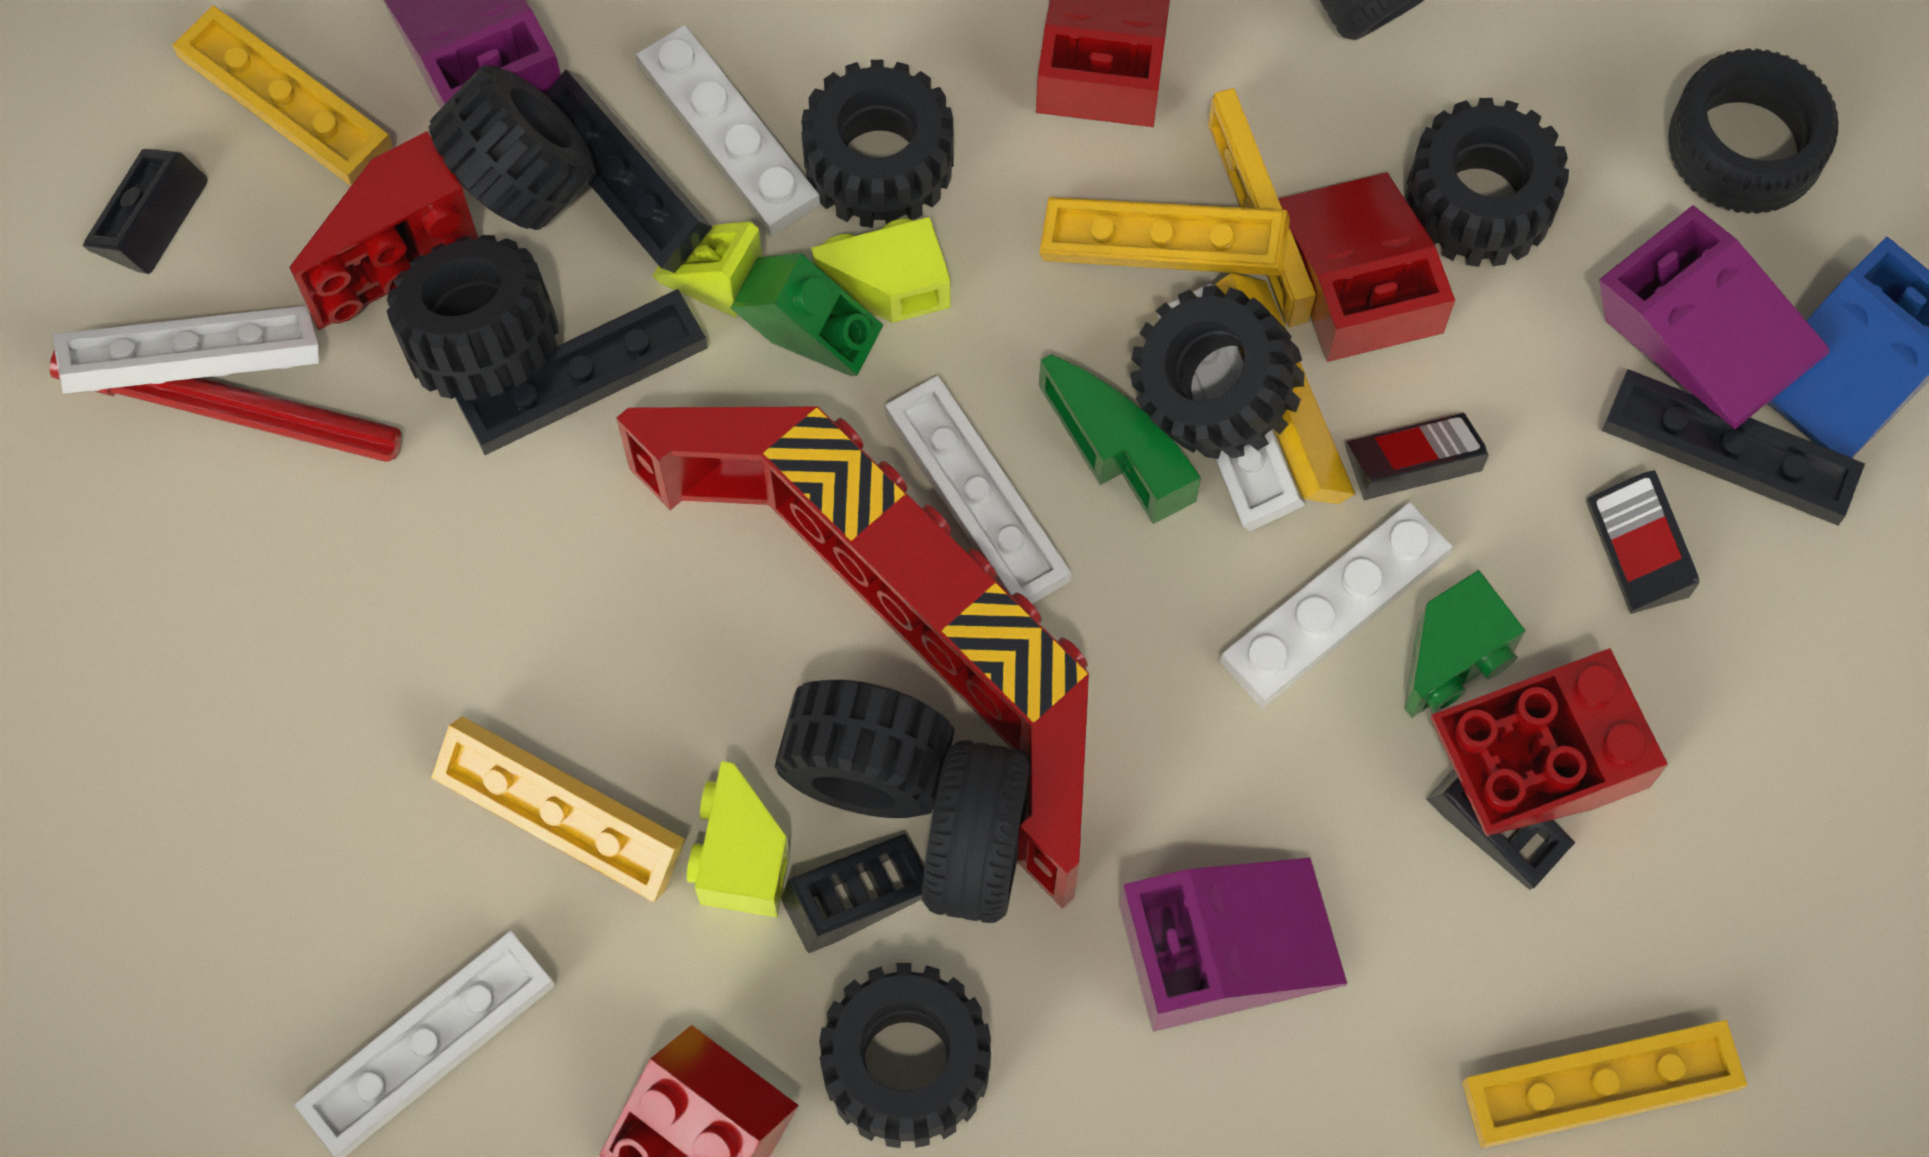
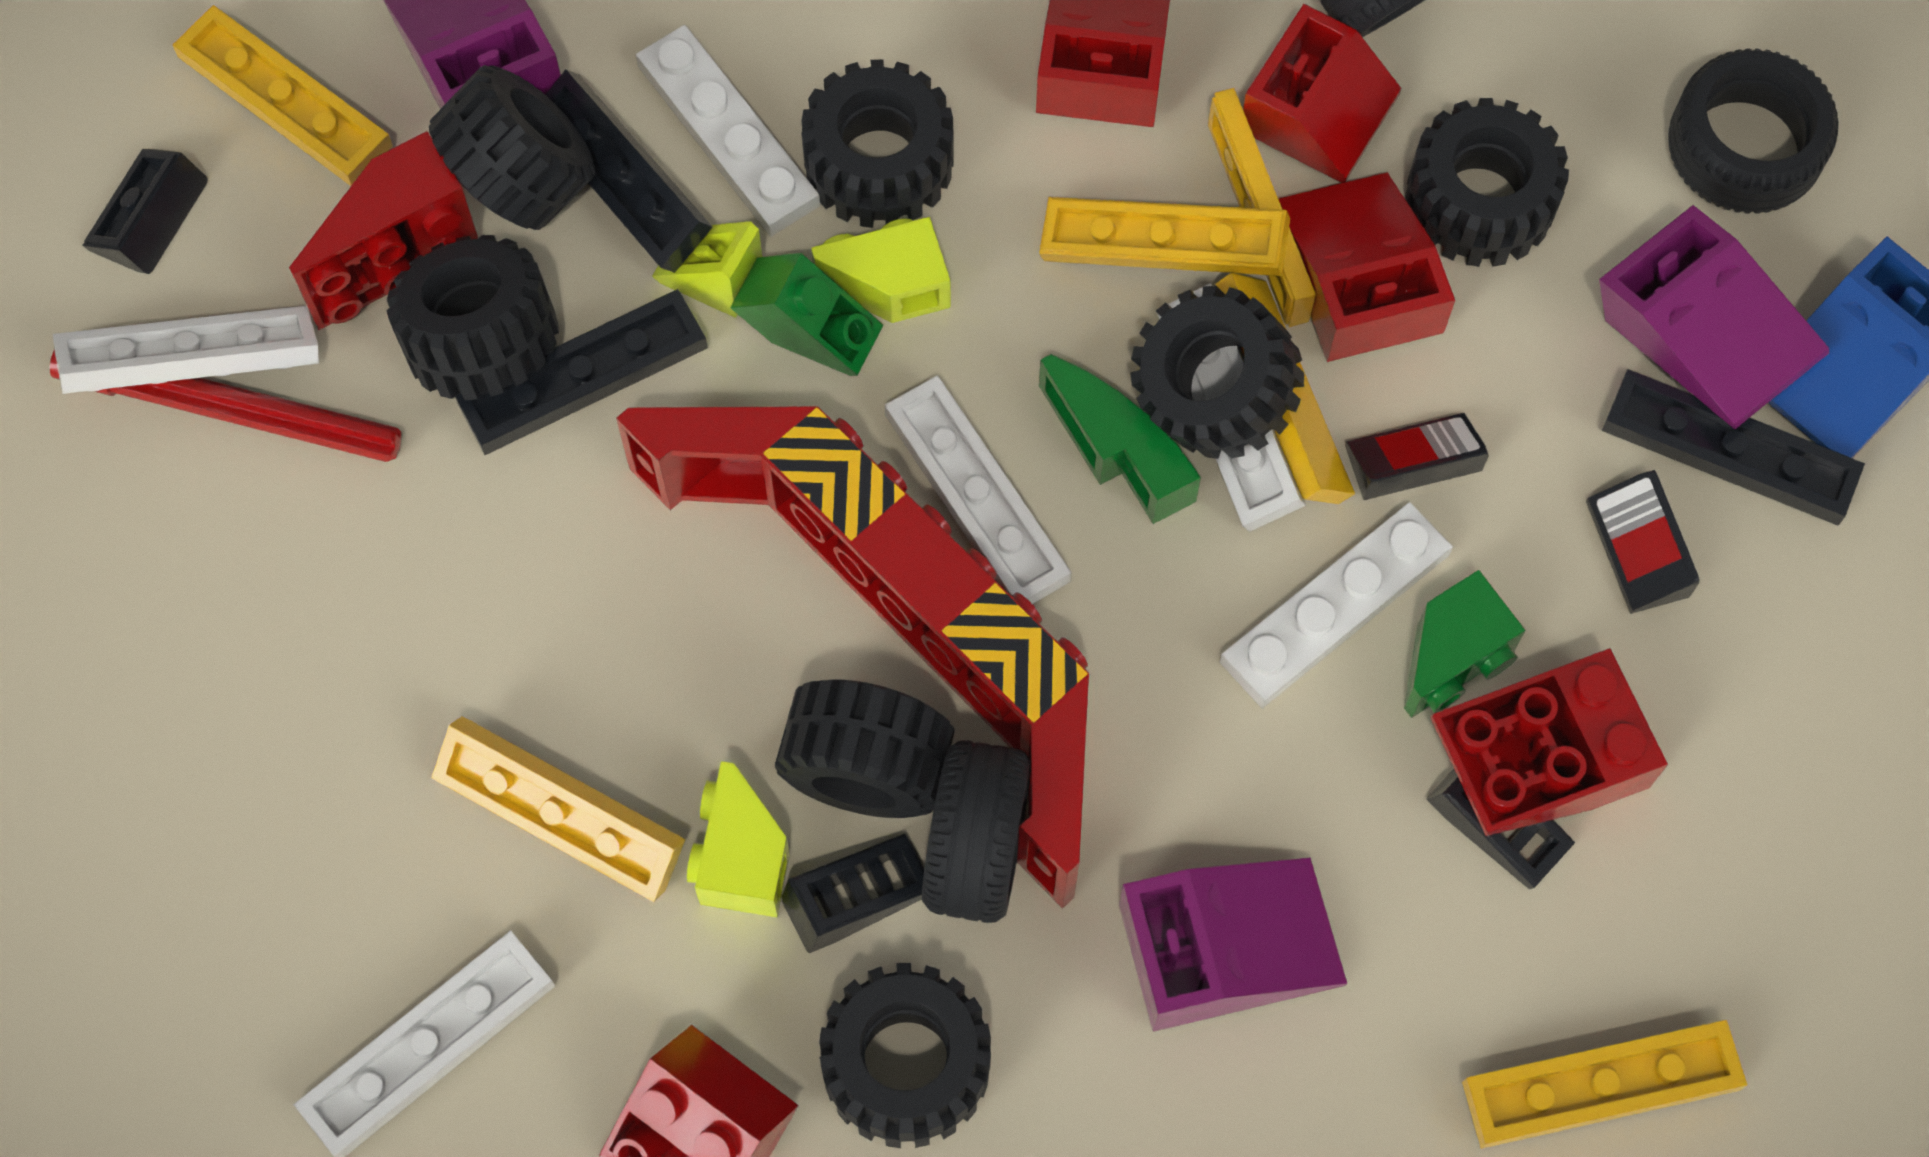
none -> red slope [1243,3,1402,183]

